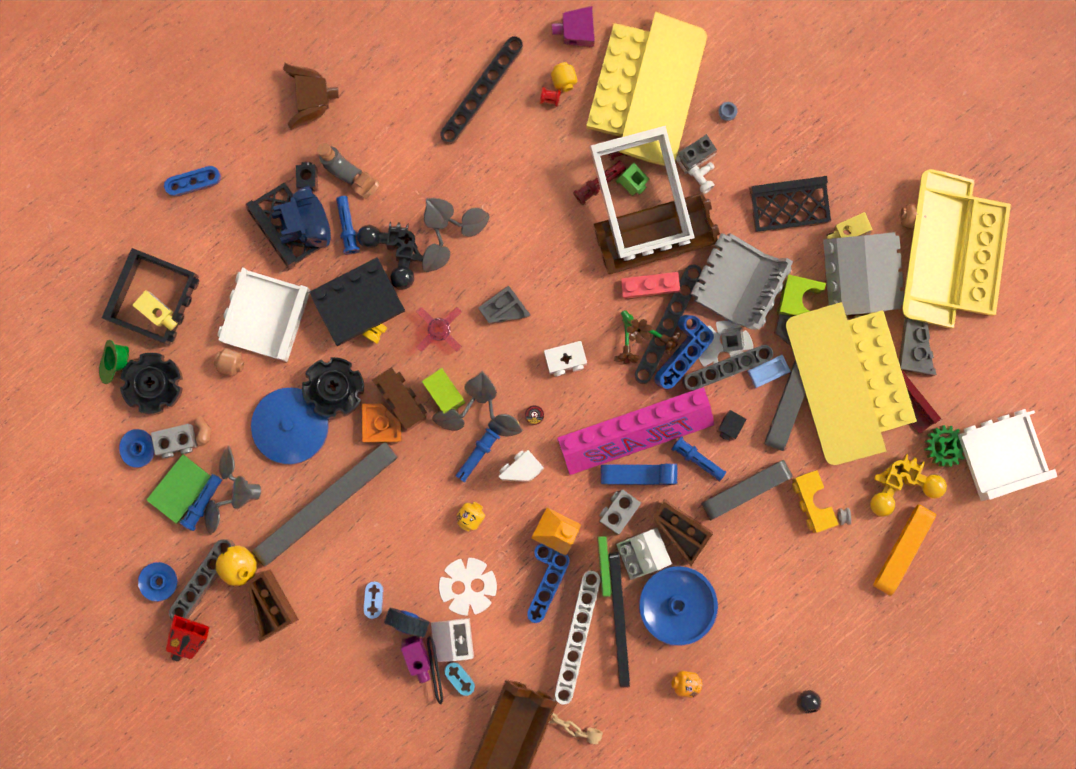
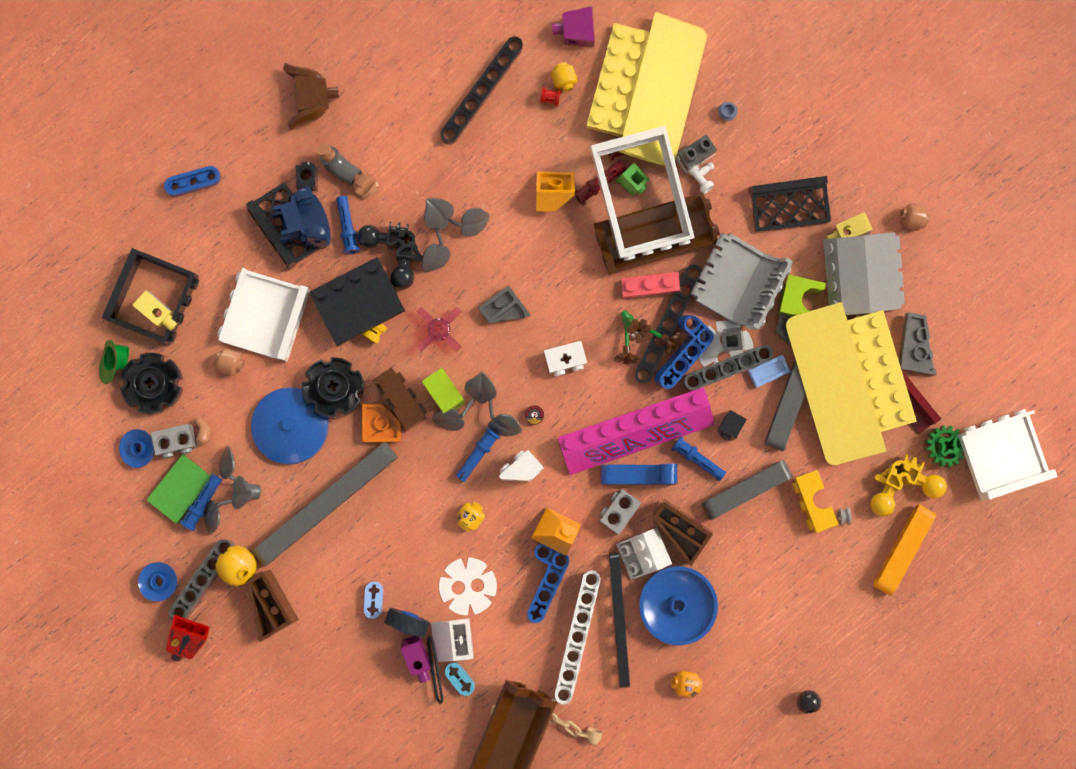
bright green tile [597,536,611,596] -> none
light yellow slope [903,169,1011,329] -> none
none -> light orange slope [536,172,575,212]

